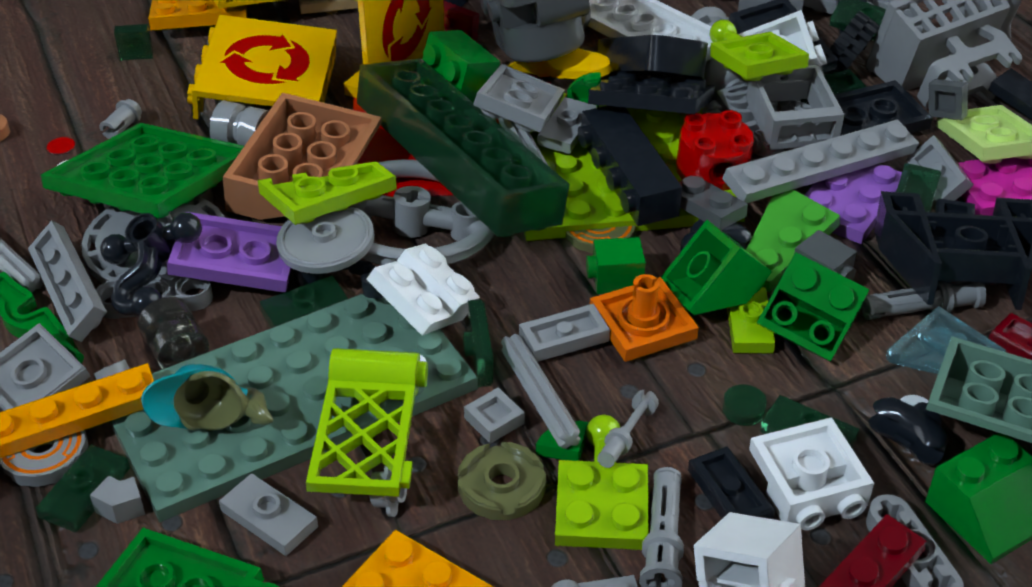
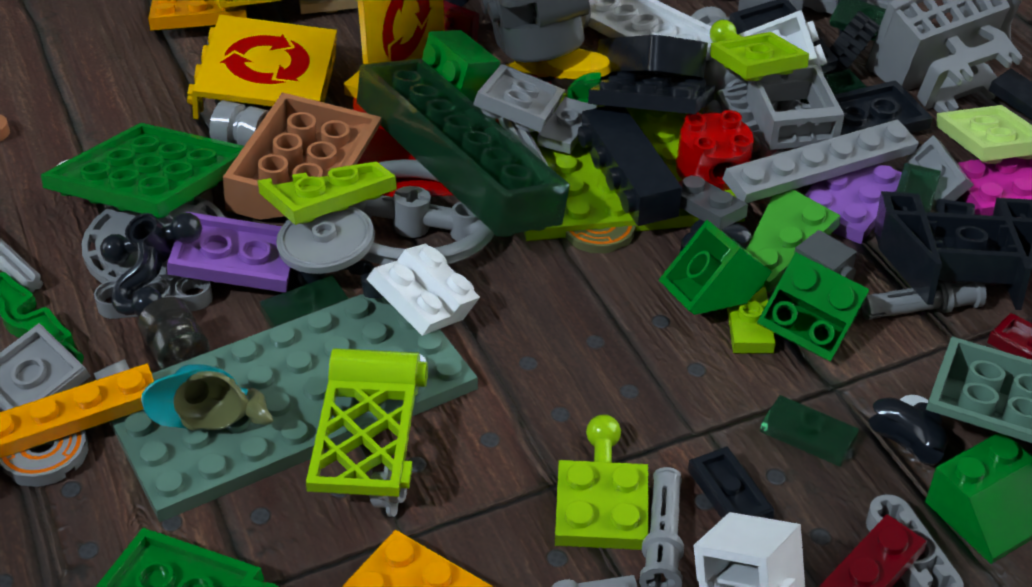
light grey plate [28,220,107,342] -> none
clear green plate [35,444,130,533] -> none
red sticker [47,137,75,154] -> none
light grey piece [90,476,145,524] -> none
light grey pin [99,99,142,139] -> none
clear green plate [114,24,153,61] -> none
light grey plate [219,473,318,556] -> none
olive tile [458,442,546,520] -> none
clear green plate [463,299,493,387] -> none
light grey plate [464,388,525,444] -> none
light grey axle [501,334,580,449] -> none
light grey plate [519,304,610,362] -> none
green tile [536,421,589,461] -> none
green brick [586,237,646,294] -> none
orange plate [590,274,699,362] -> none
light grey piece [597,390,659,468] -> none
clear green tile [722,384,767,426] -> none
white plate [749,417,874,530] -> none
clear light blue wing [886,306,1006,374] -> none
dark grey plate [929,79,968,120] -> none

